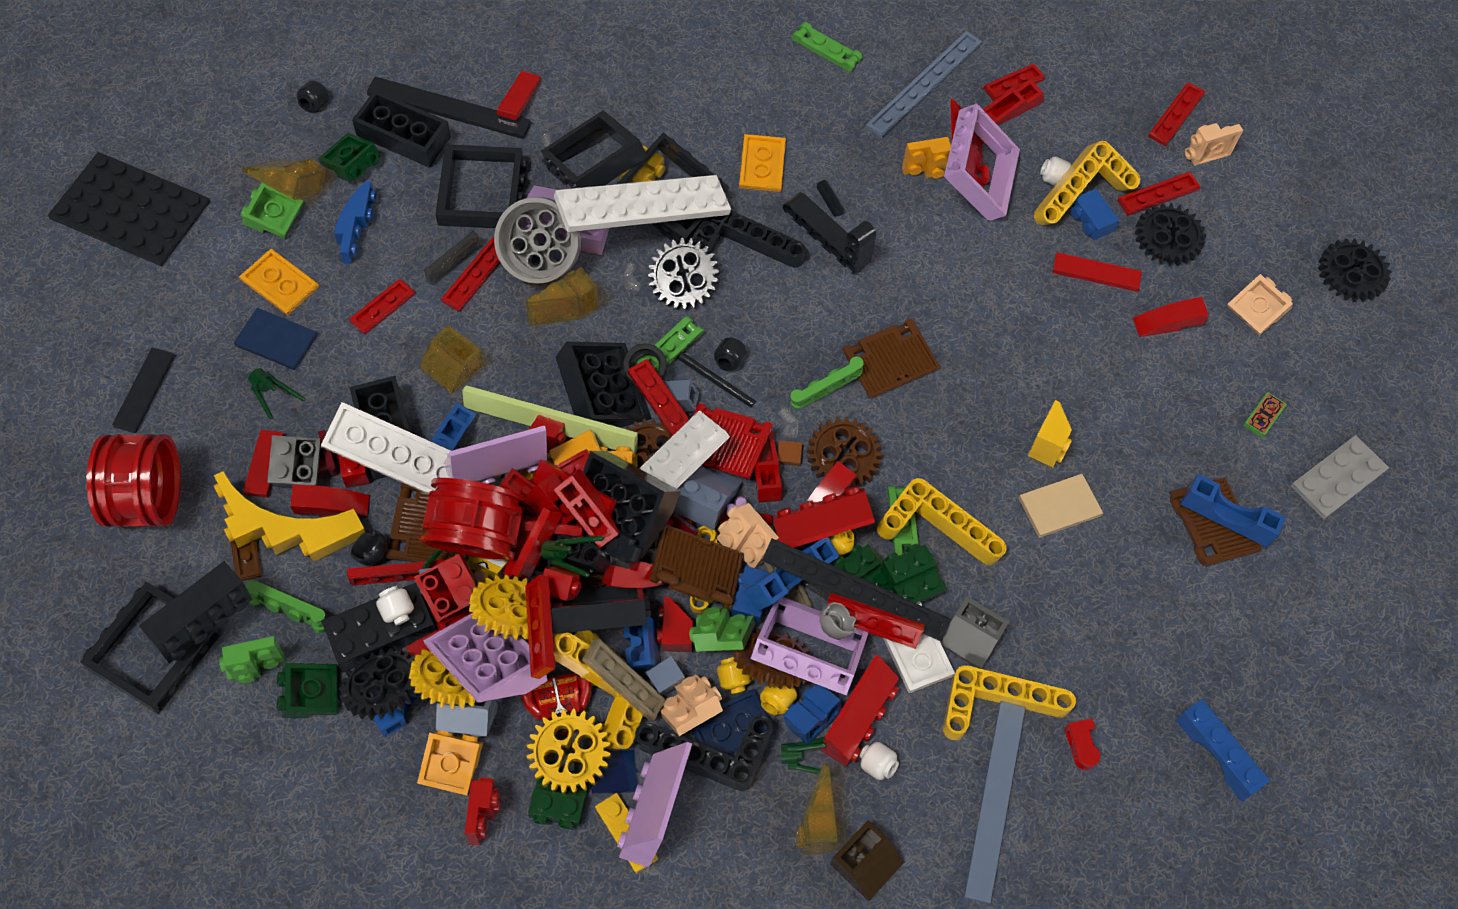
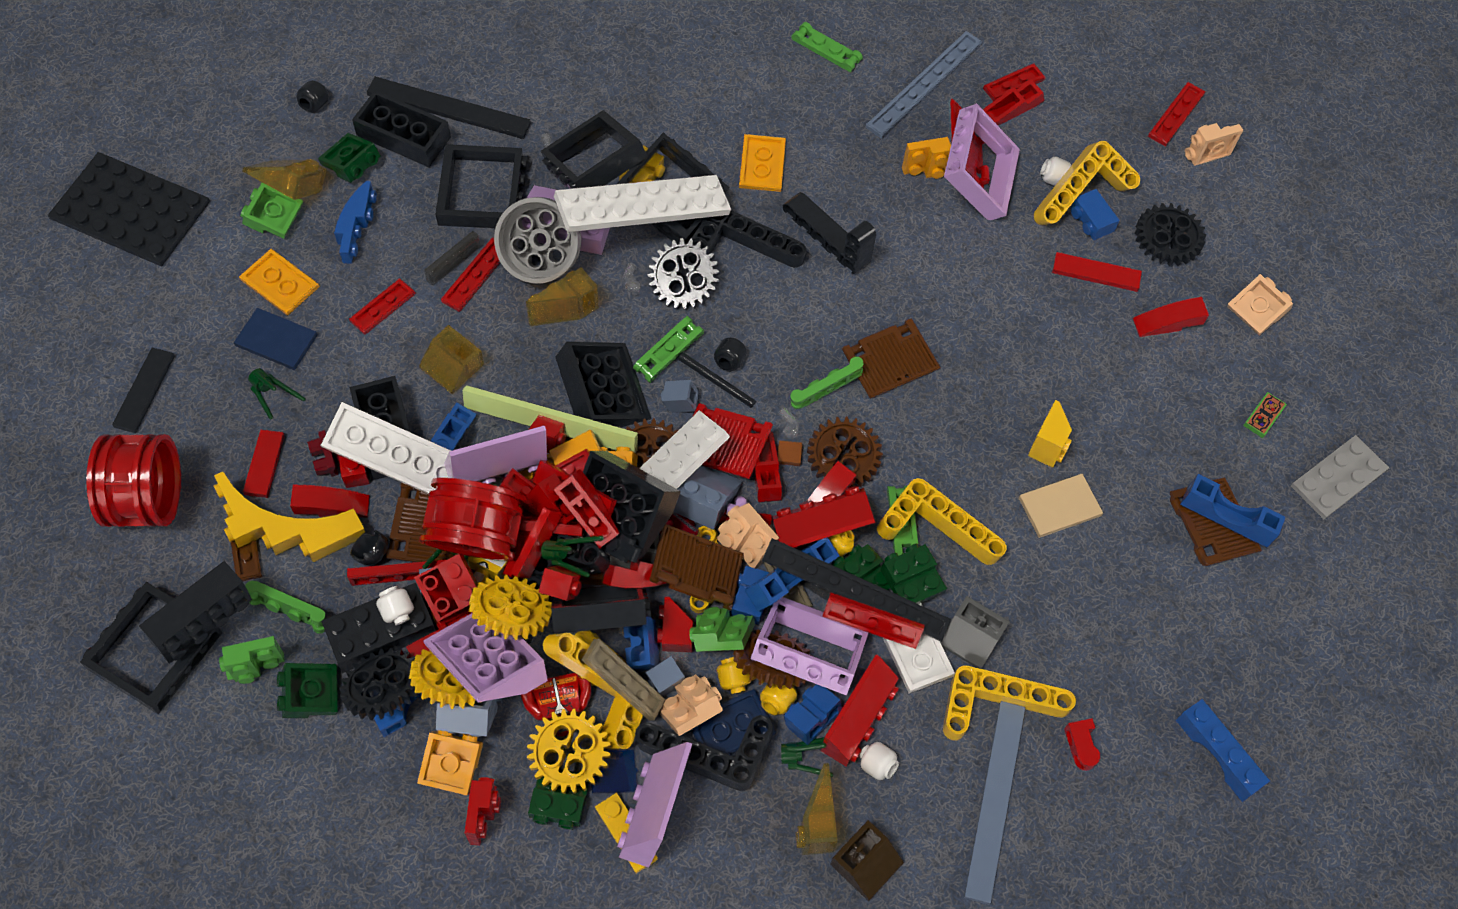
dark grey slope [267,435,321,488] -> none
red tile [497,70,541,121] -> none
red plate [525,574,555,679] -> none
black tyre [623,343,668,387] -> none
red tile [627,359,689,437] -> none
black axle [817,180,844,217] -> none
light grey hair [820,602,857,640] -> none
red tile [1117,171,1201,216] -> none
black gear [1318,238,1392,302] -> none

